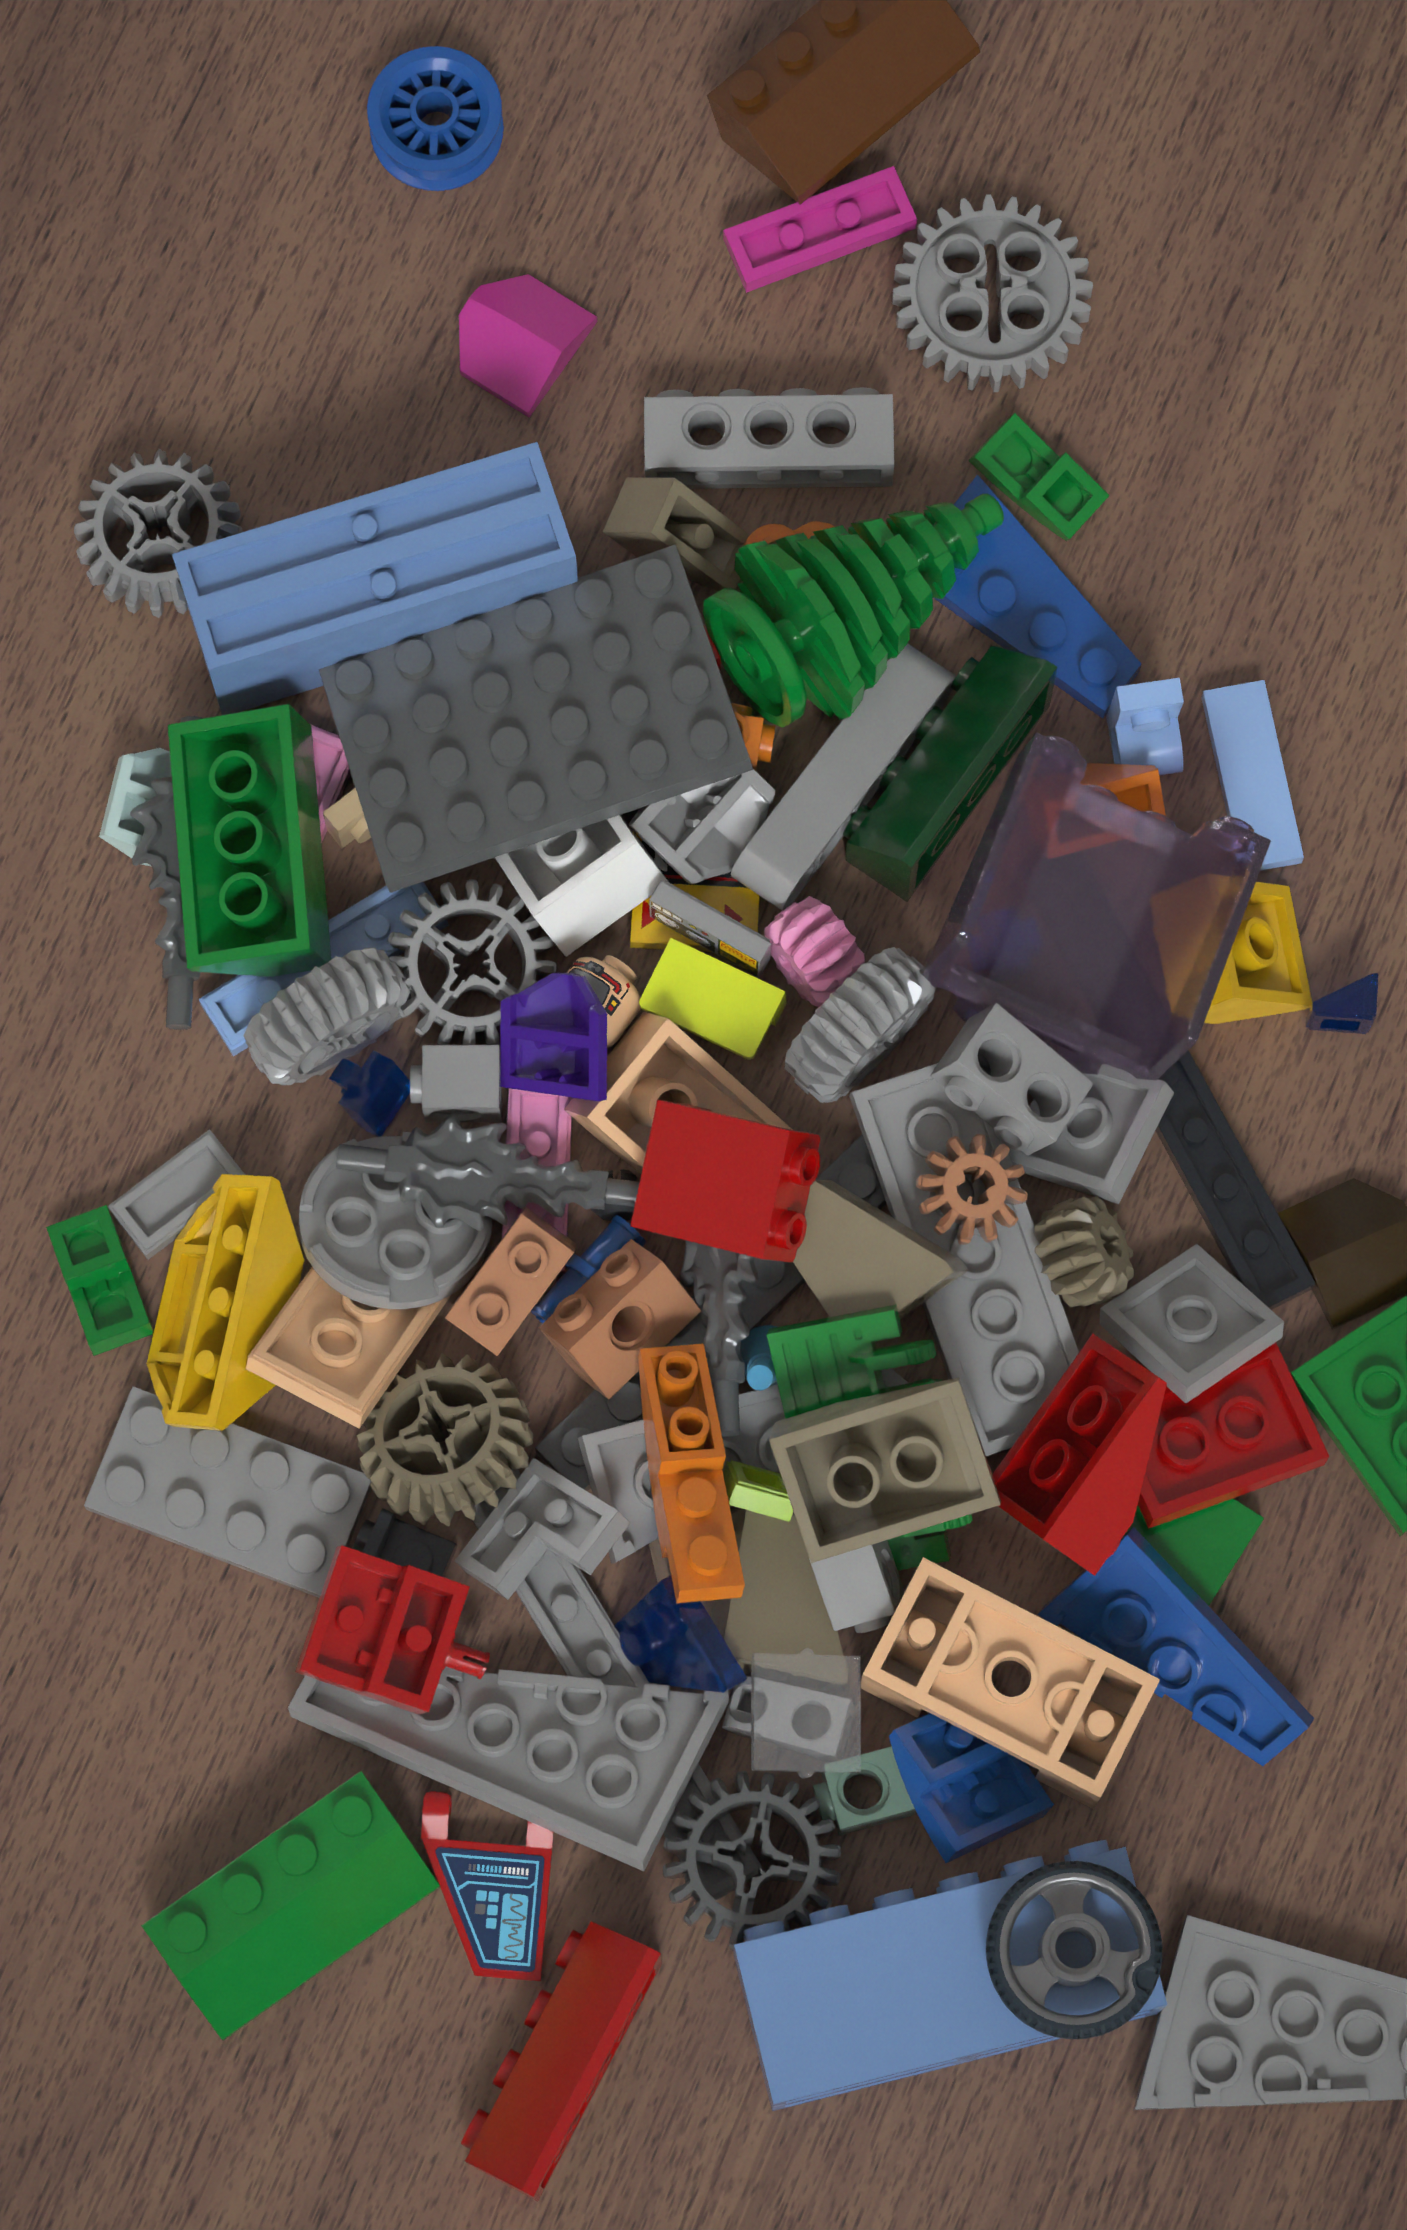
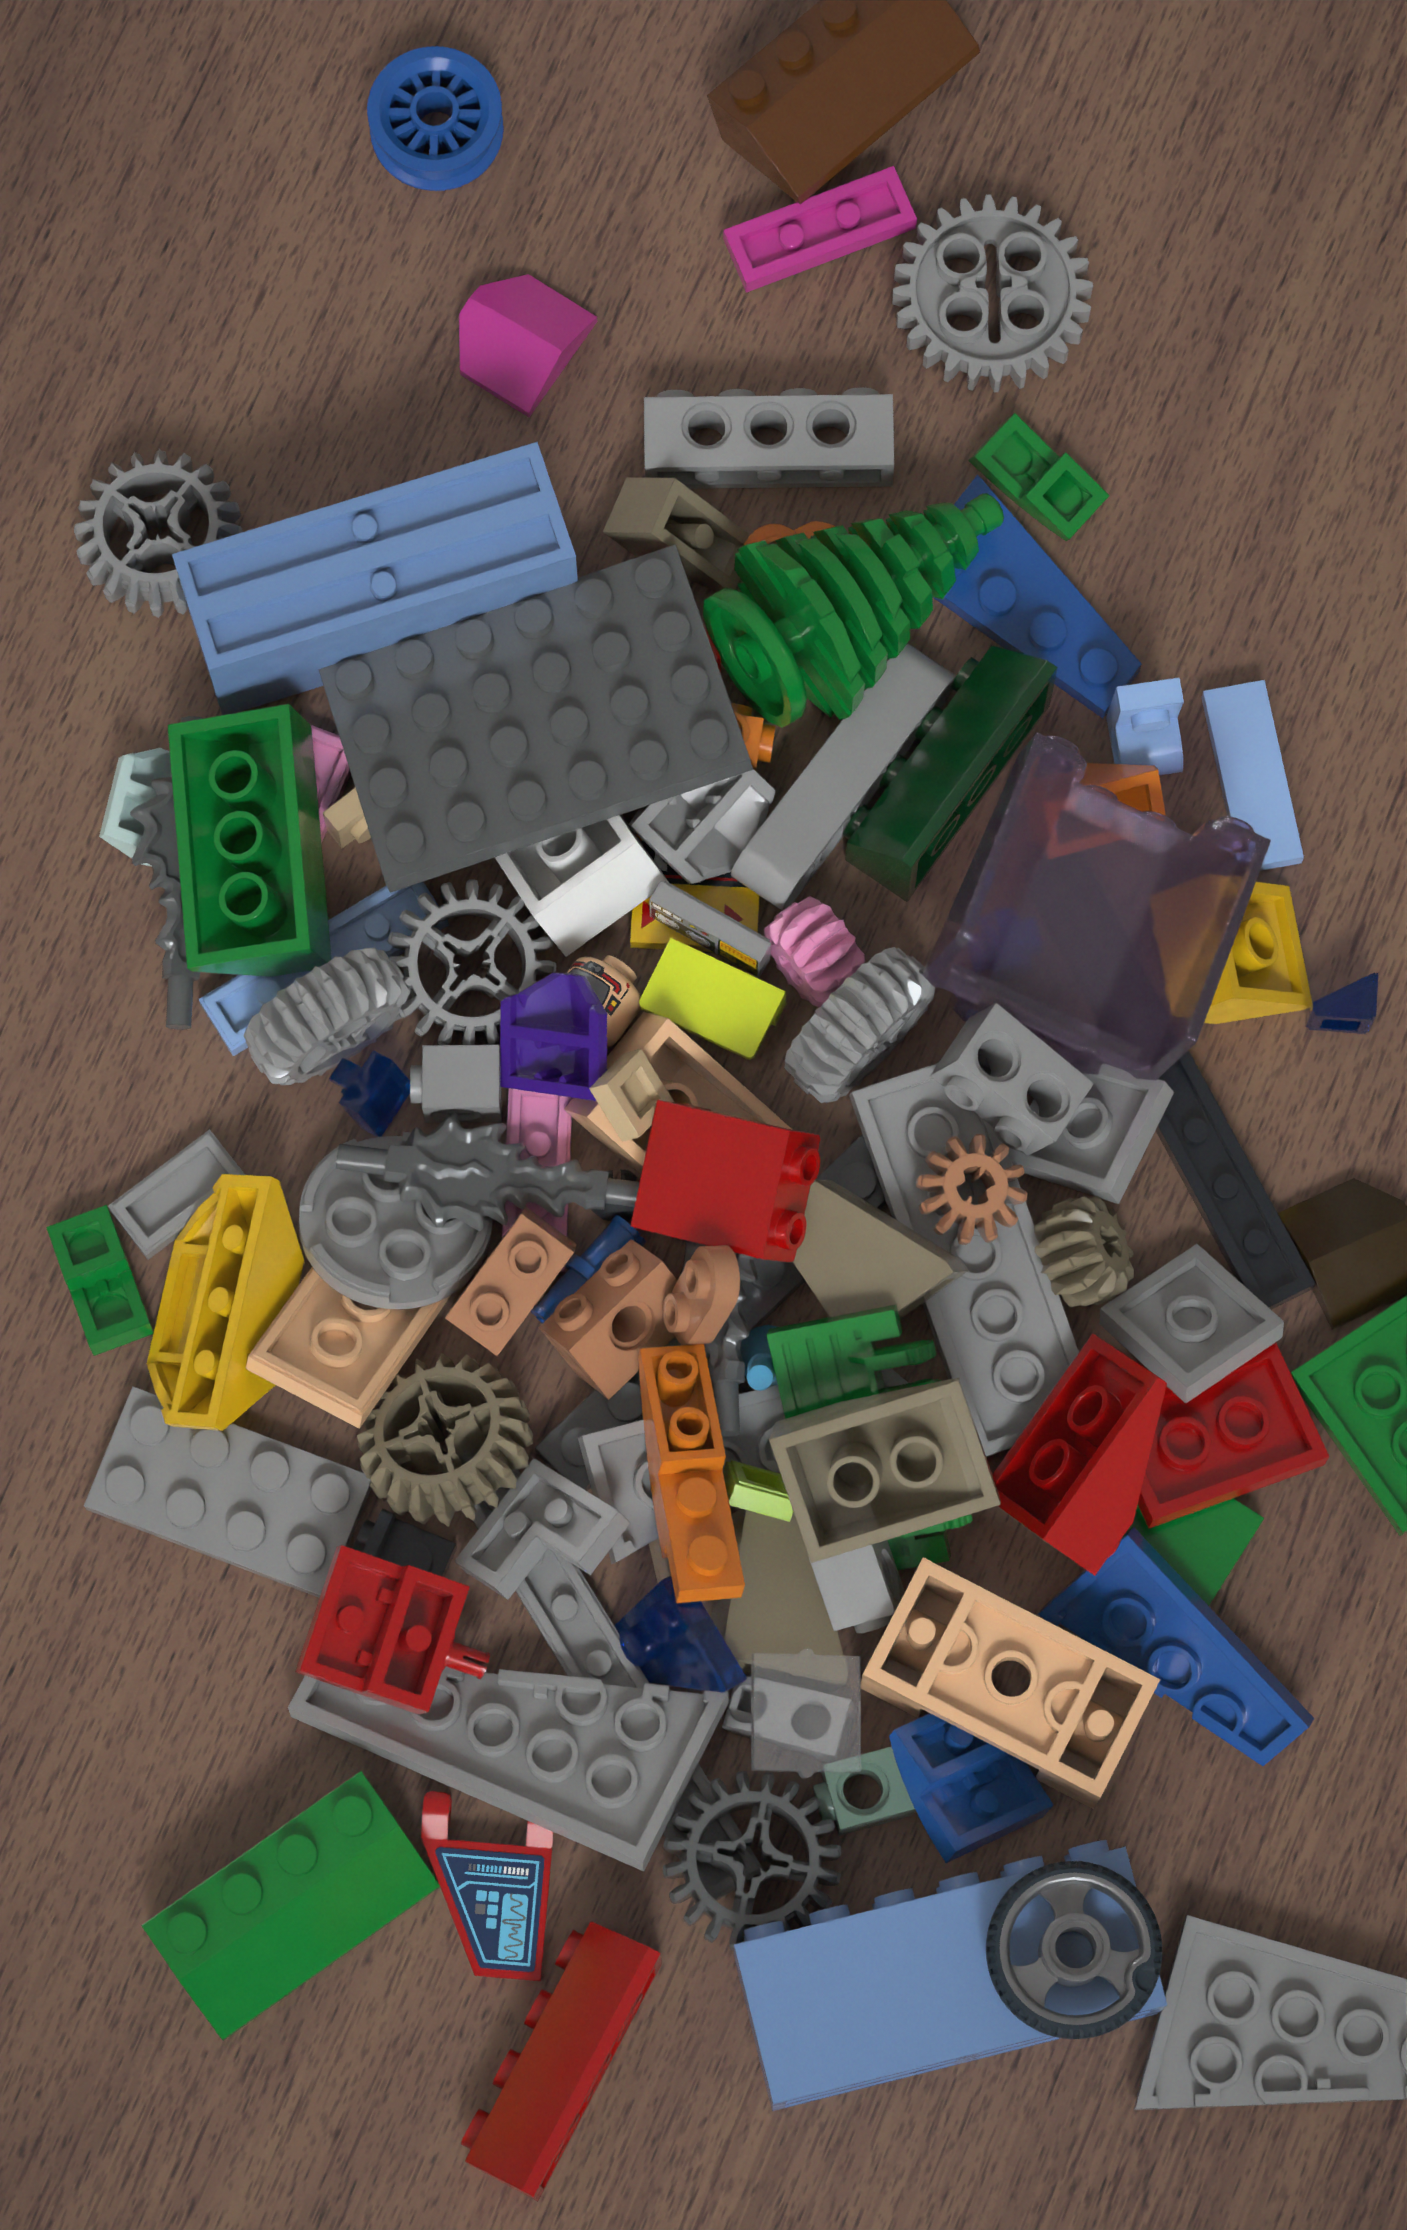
none -> tan tile [589,1049,674,1142]
none -> nougat plate [663,1245,740,1345]

